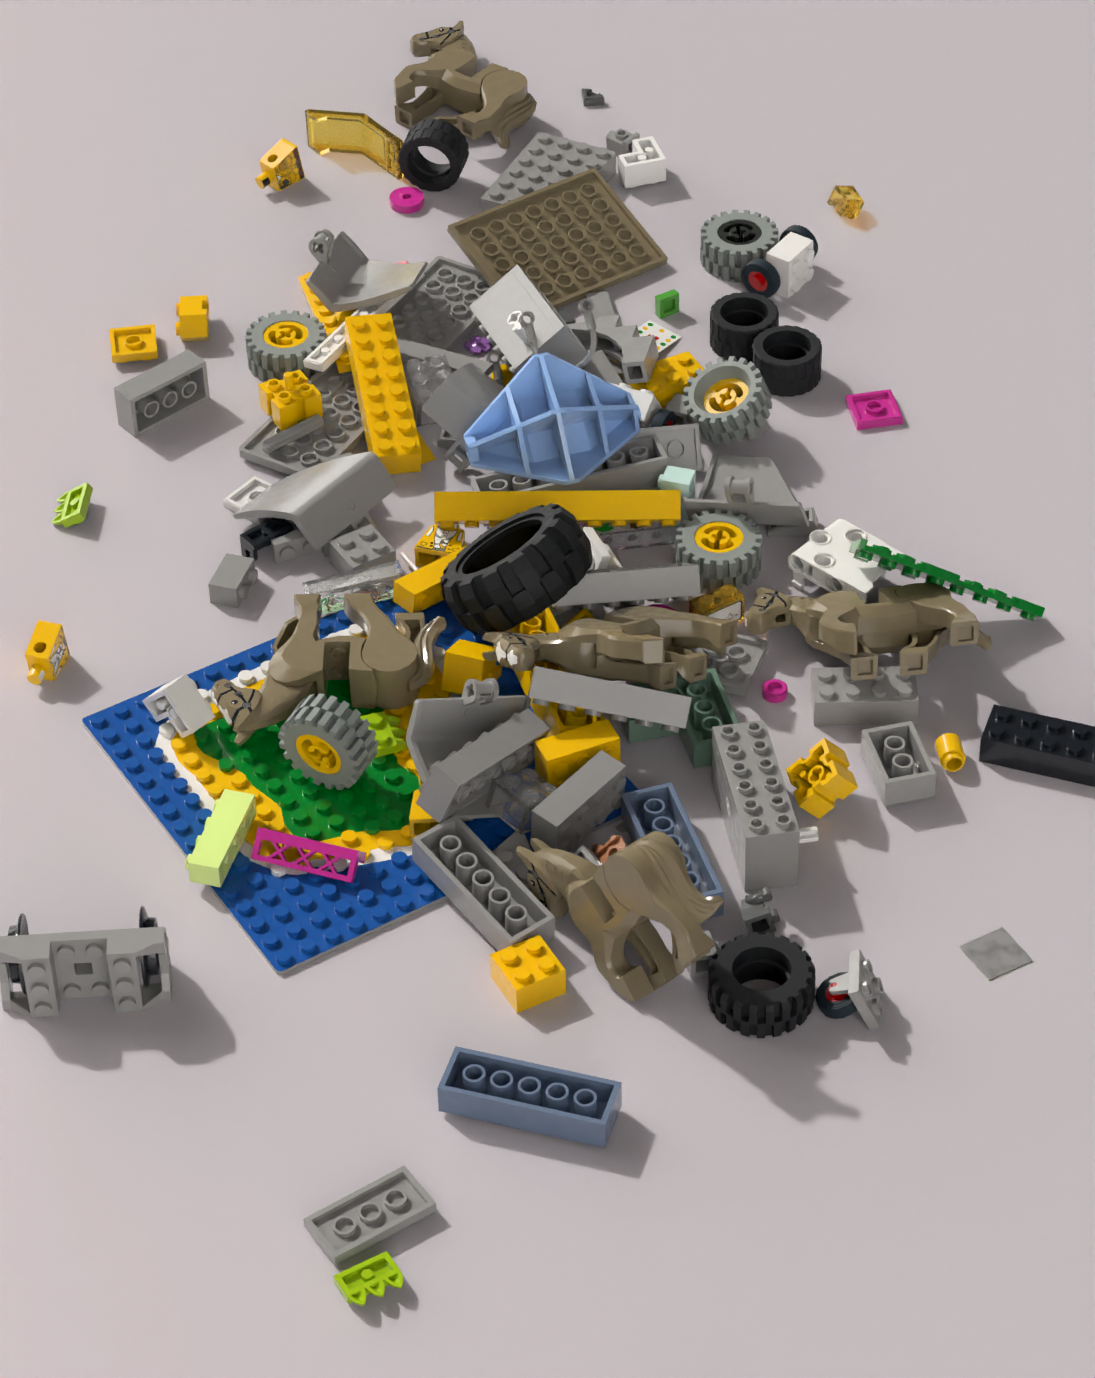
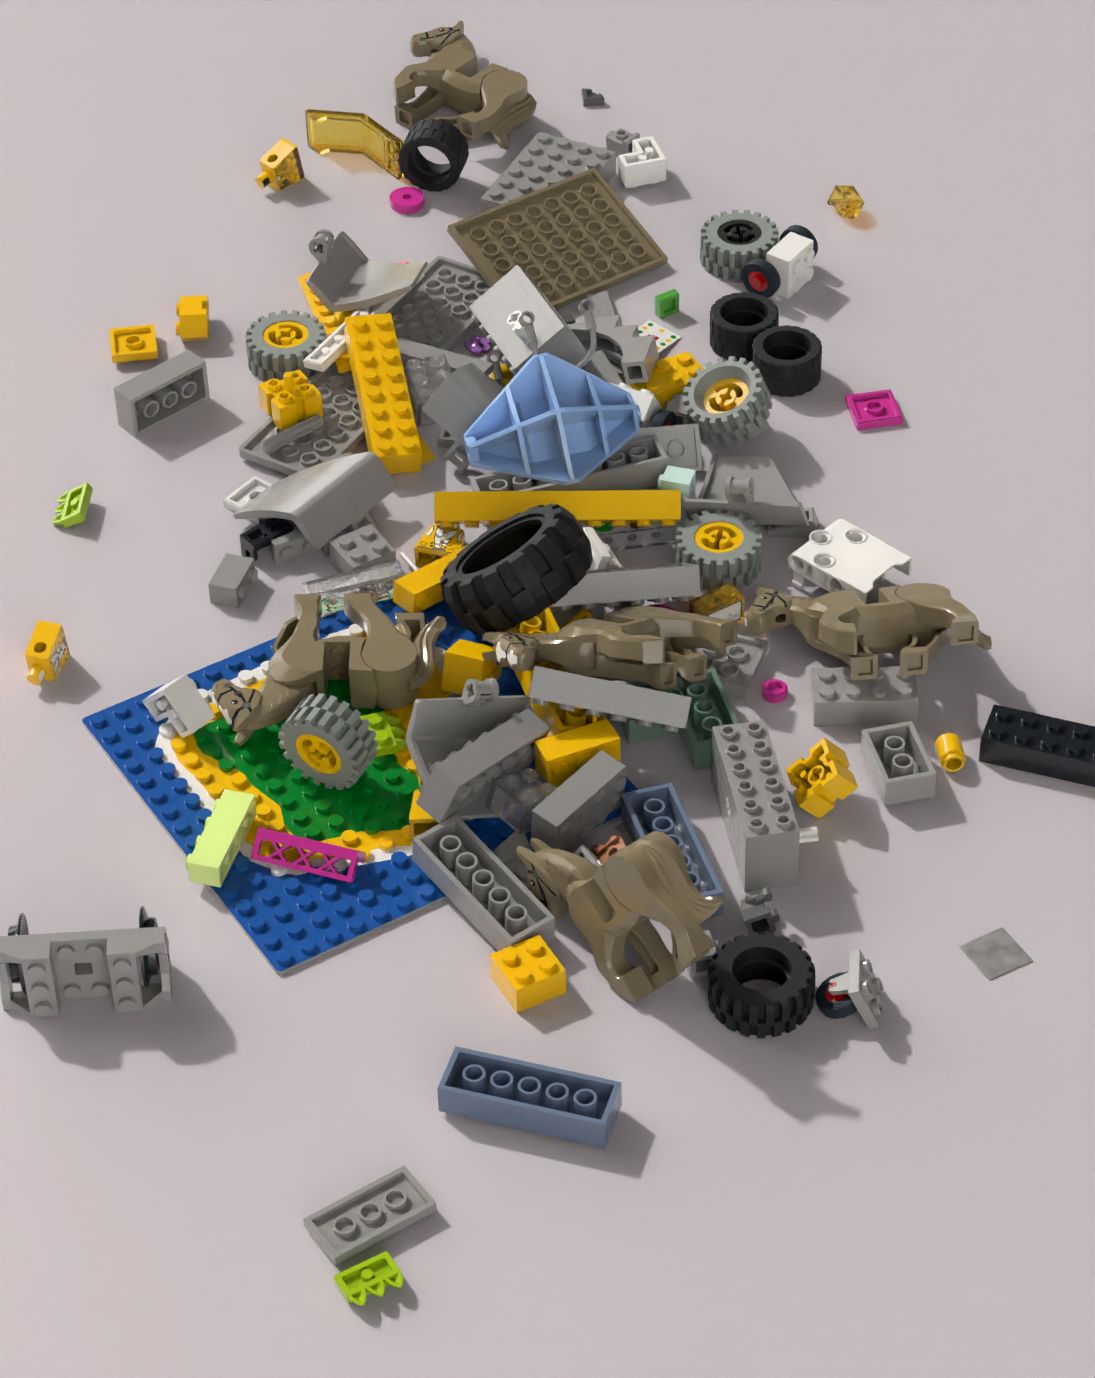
green wing [849,538,1045,621] -> none

